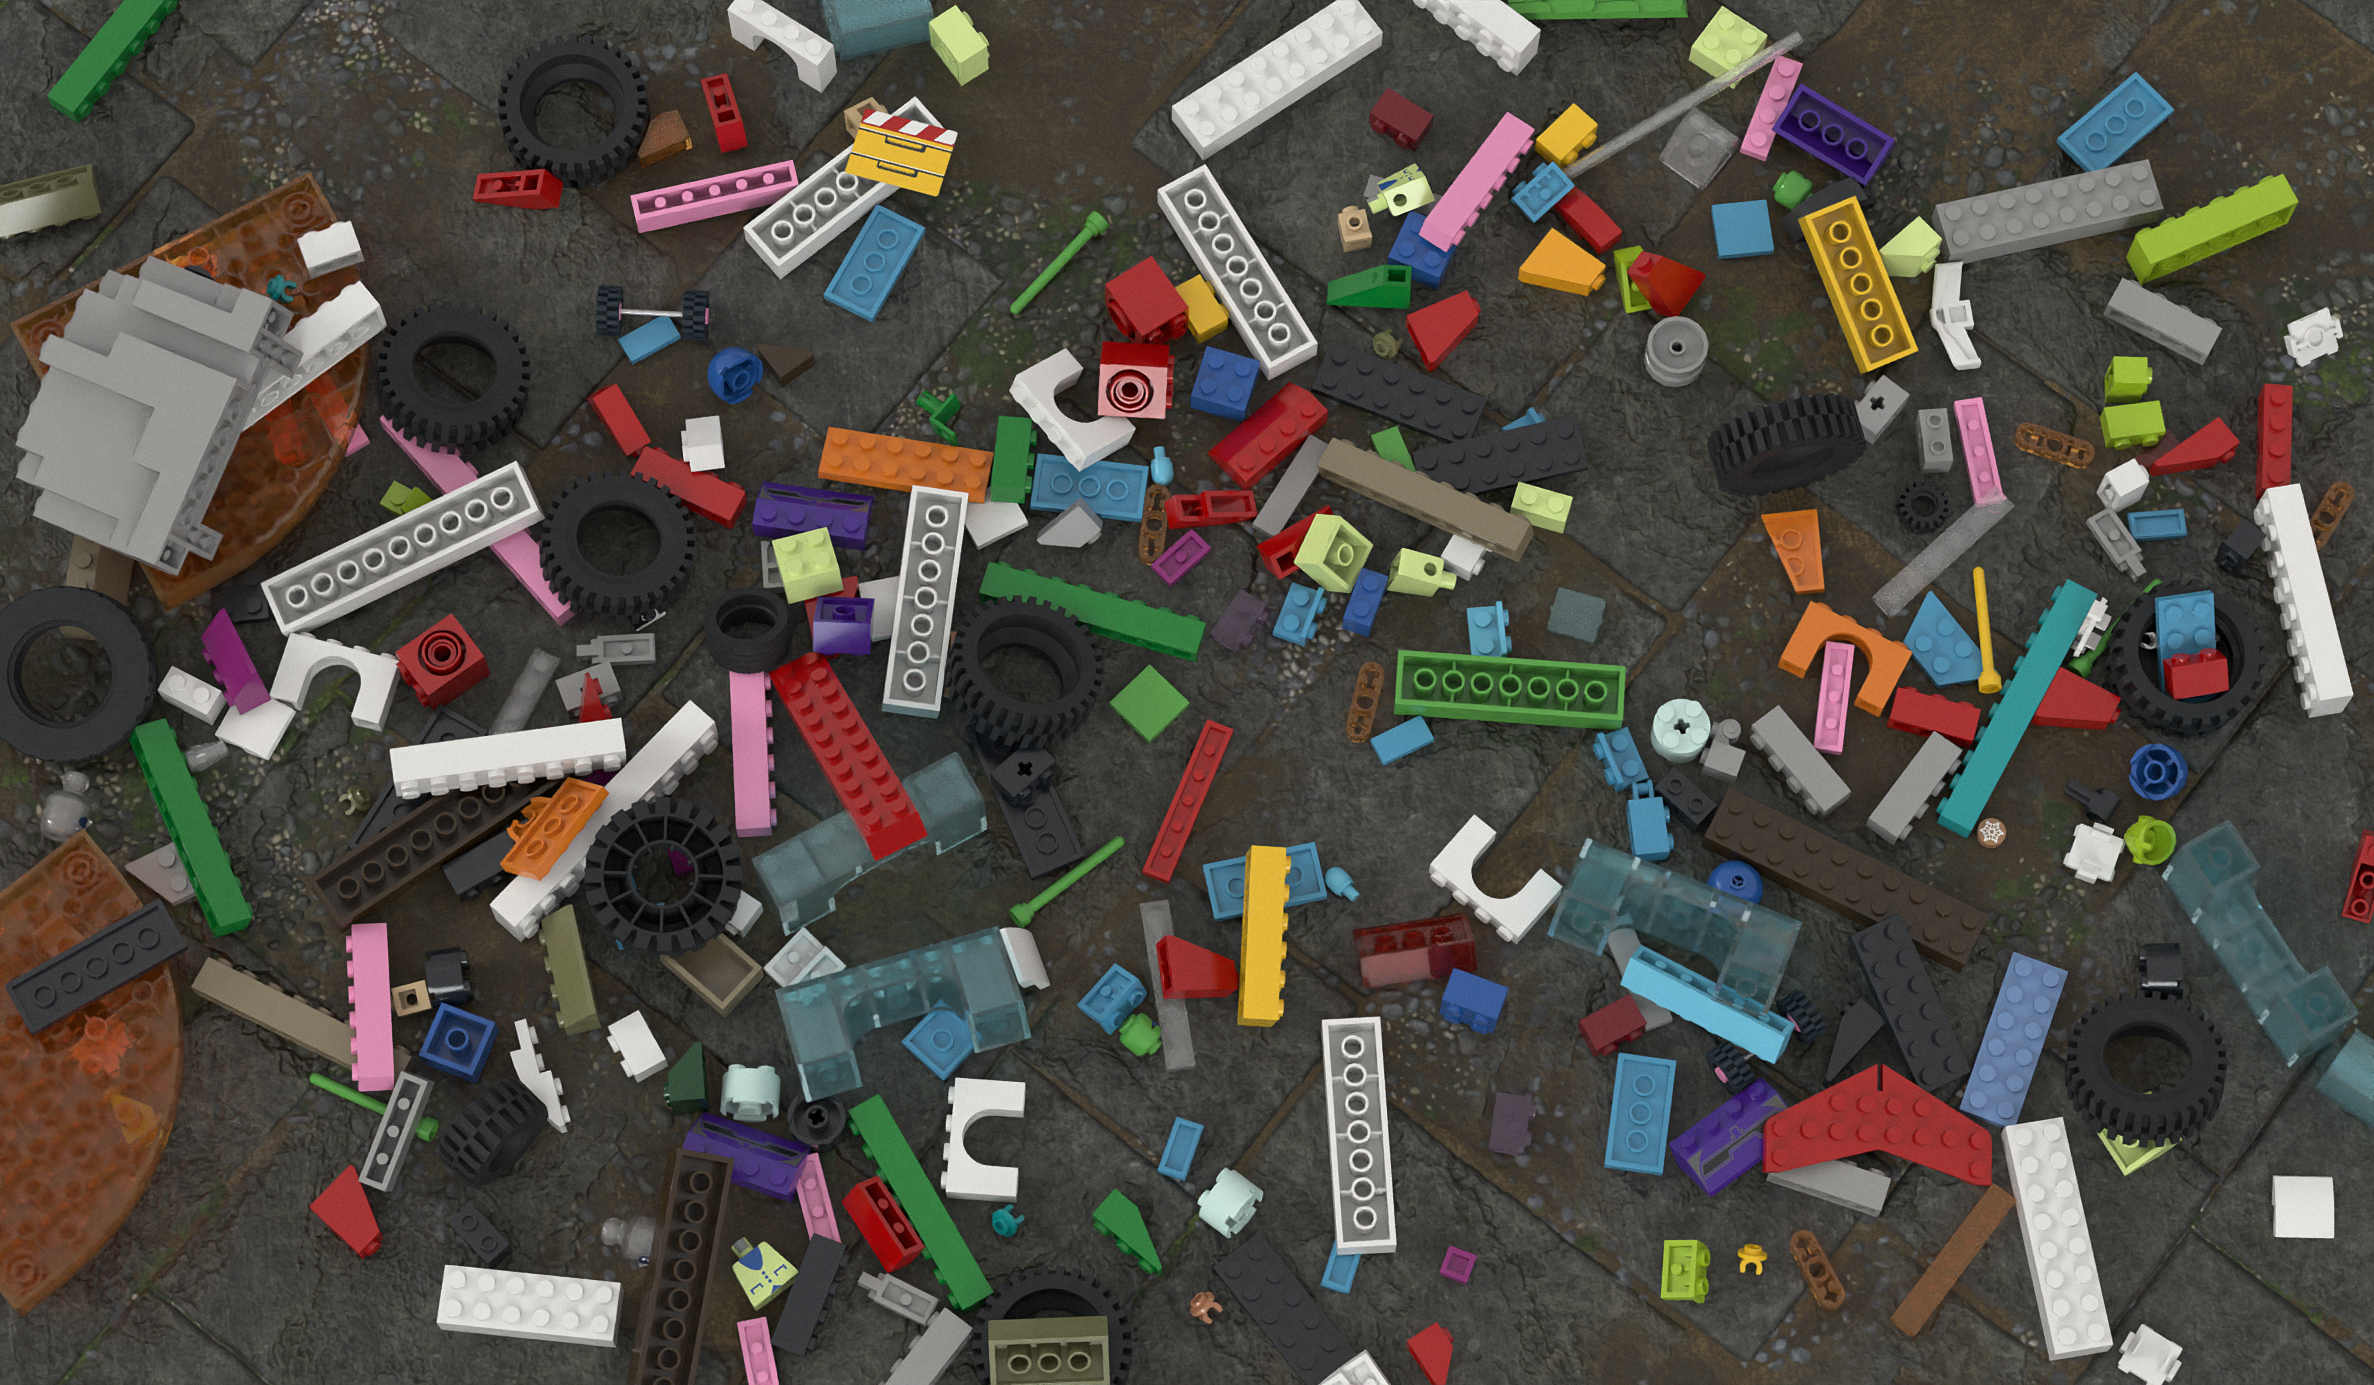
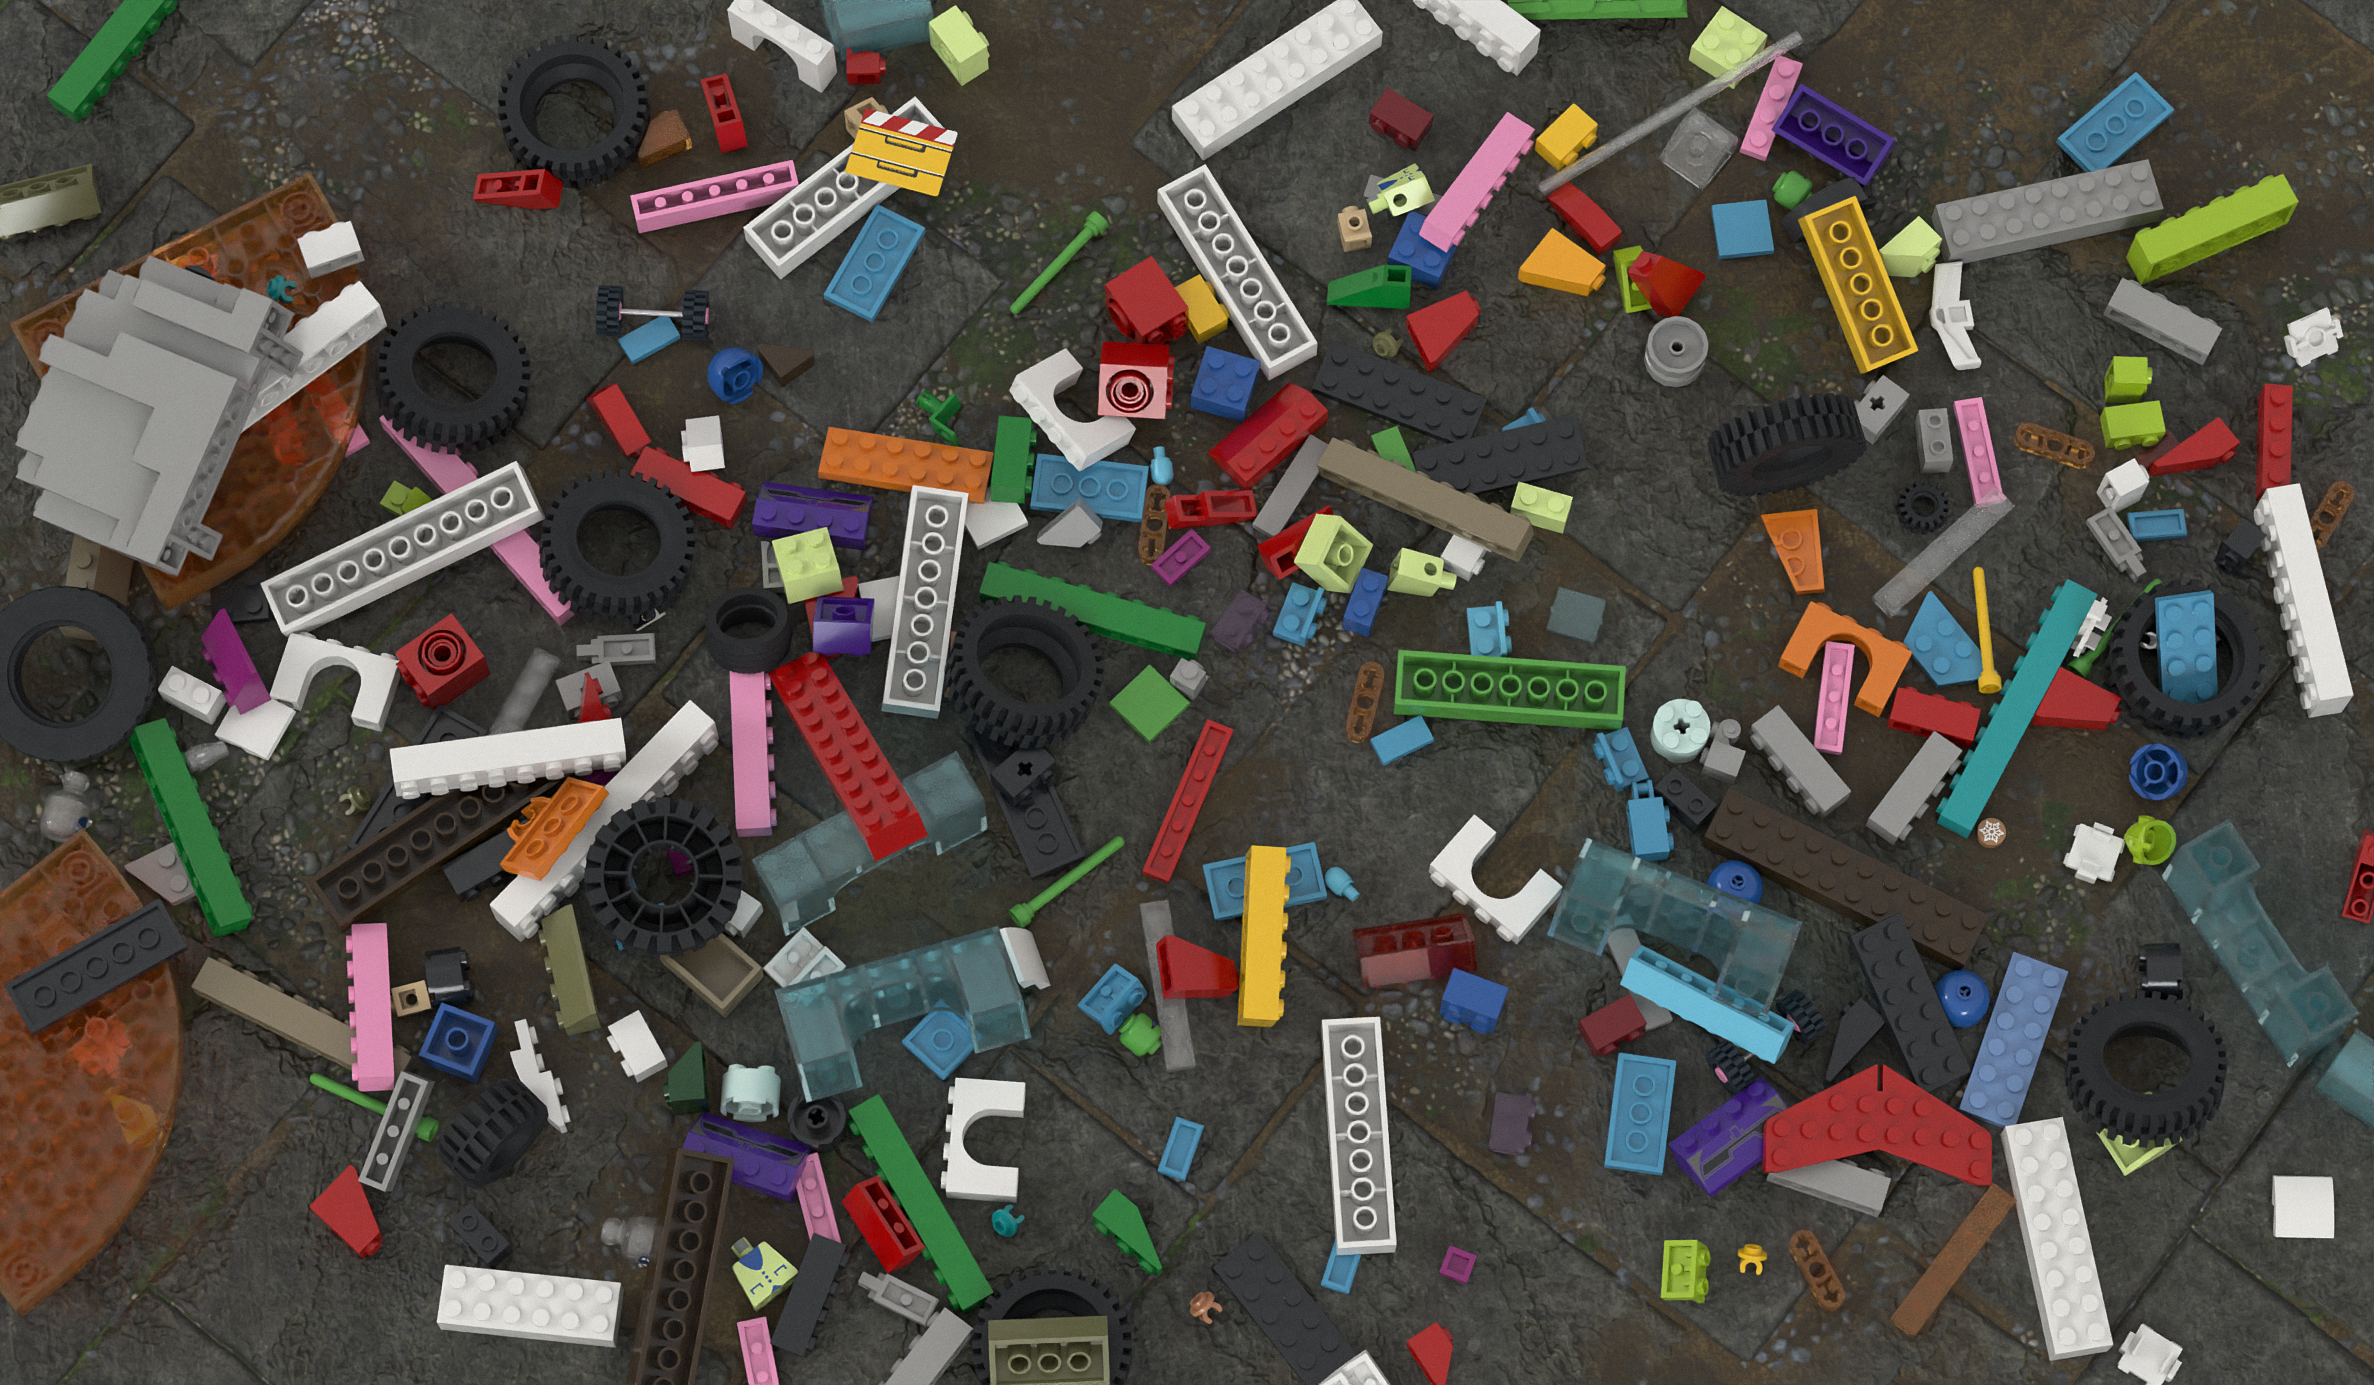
light aqua brick [1198,1168,1263,1238] -> none
dark azure bracket [1510,162,1575,223] -> none
black axle [2064,779,2122,826] -> none
red brick [2163,648,2229,700] -> none
none -> red brick [847,48,886,85]
none -> light grey brick [1170,658,1209,701]
none -> blue cylinder [1934,970,1990,1029]

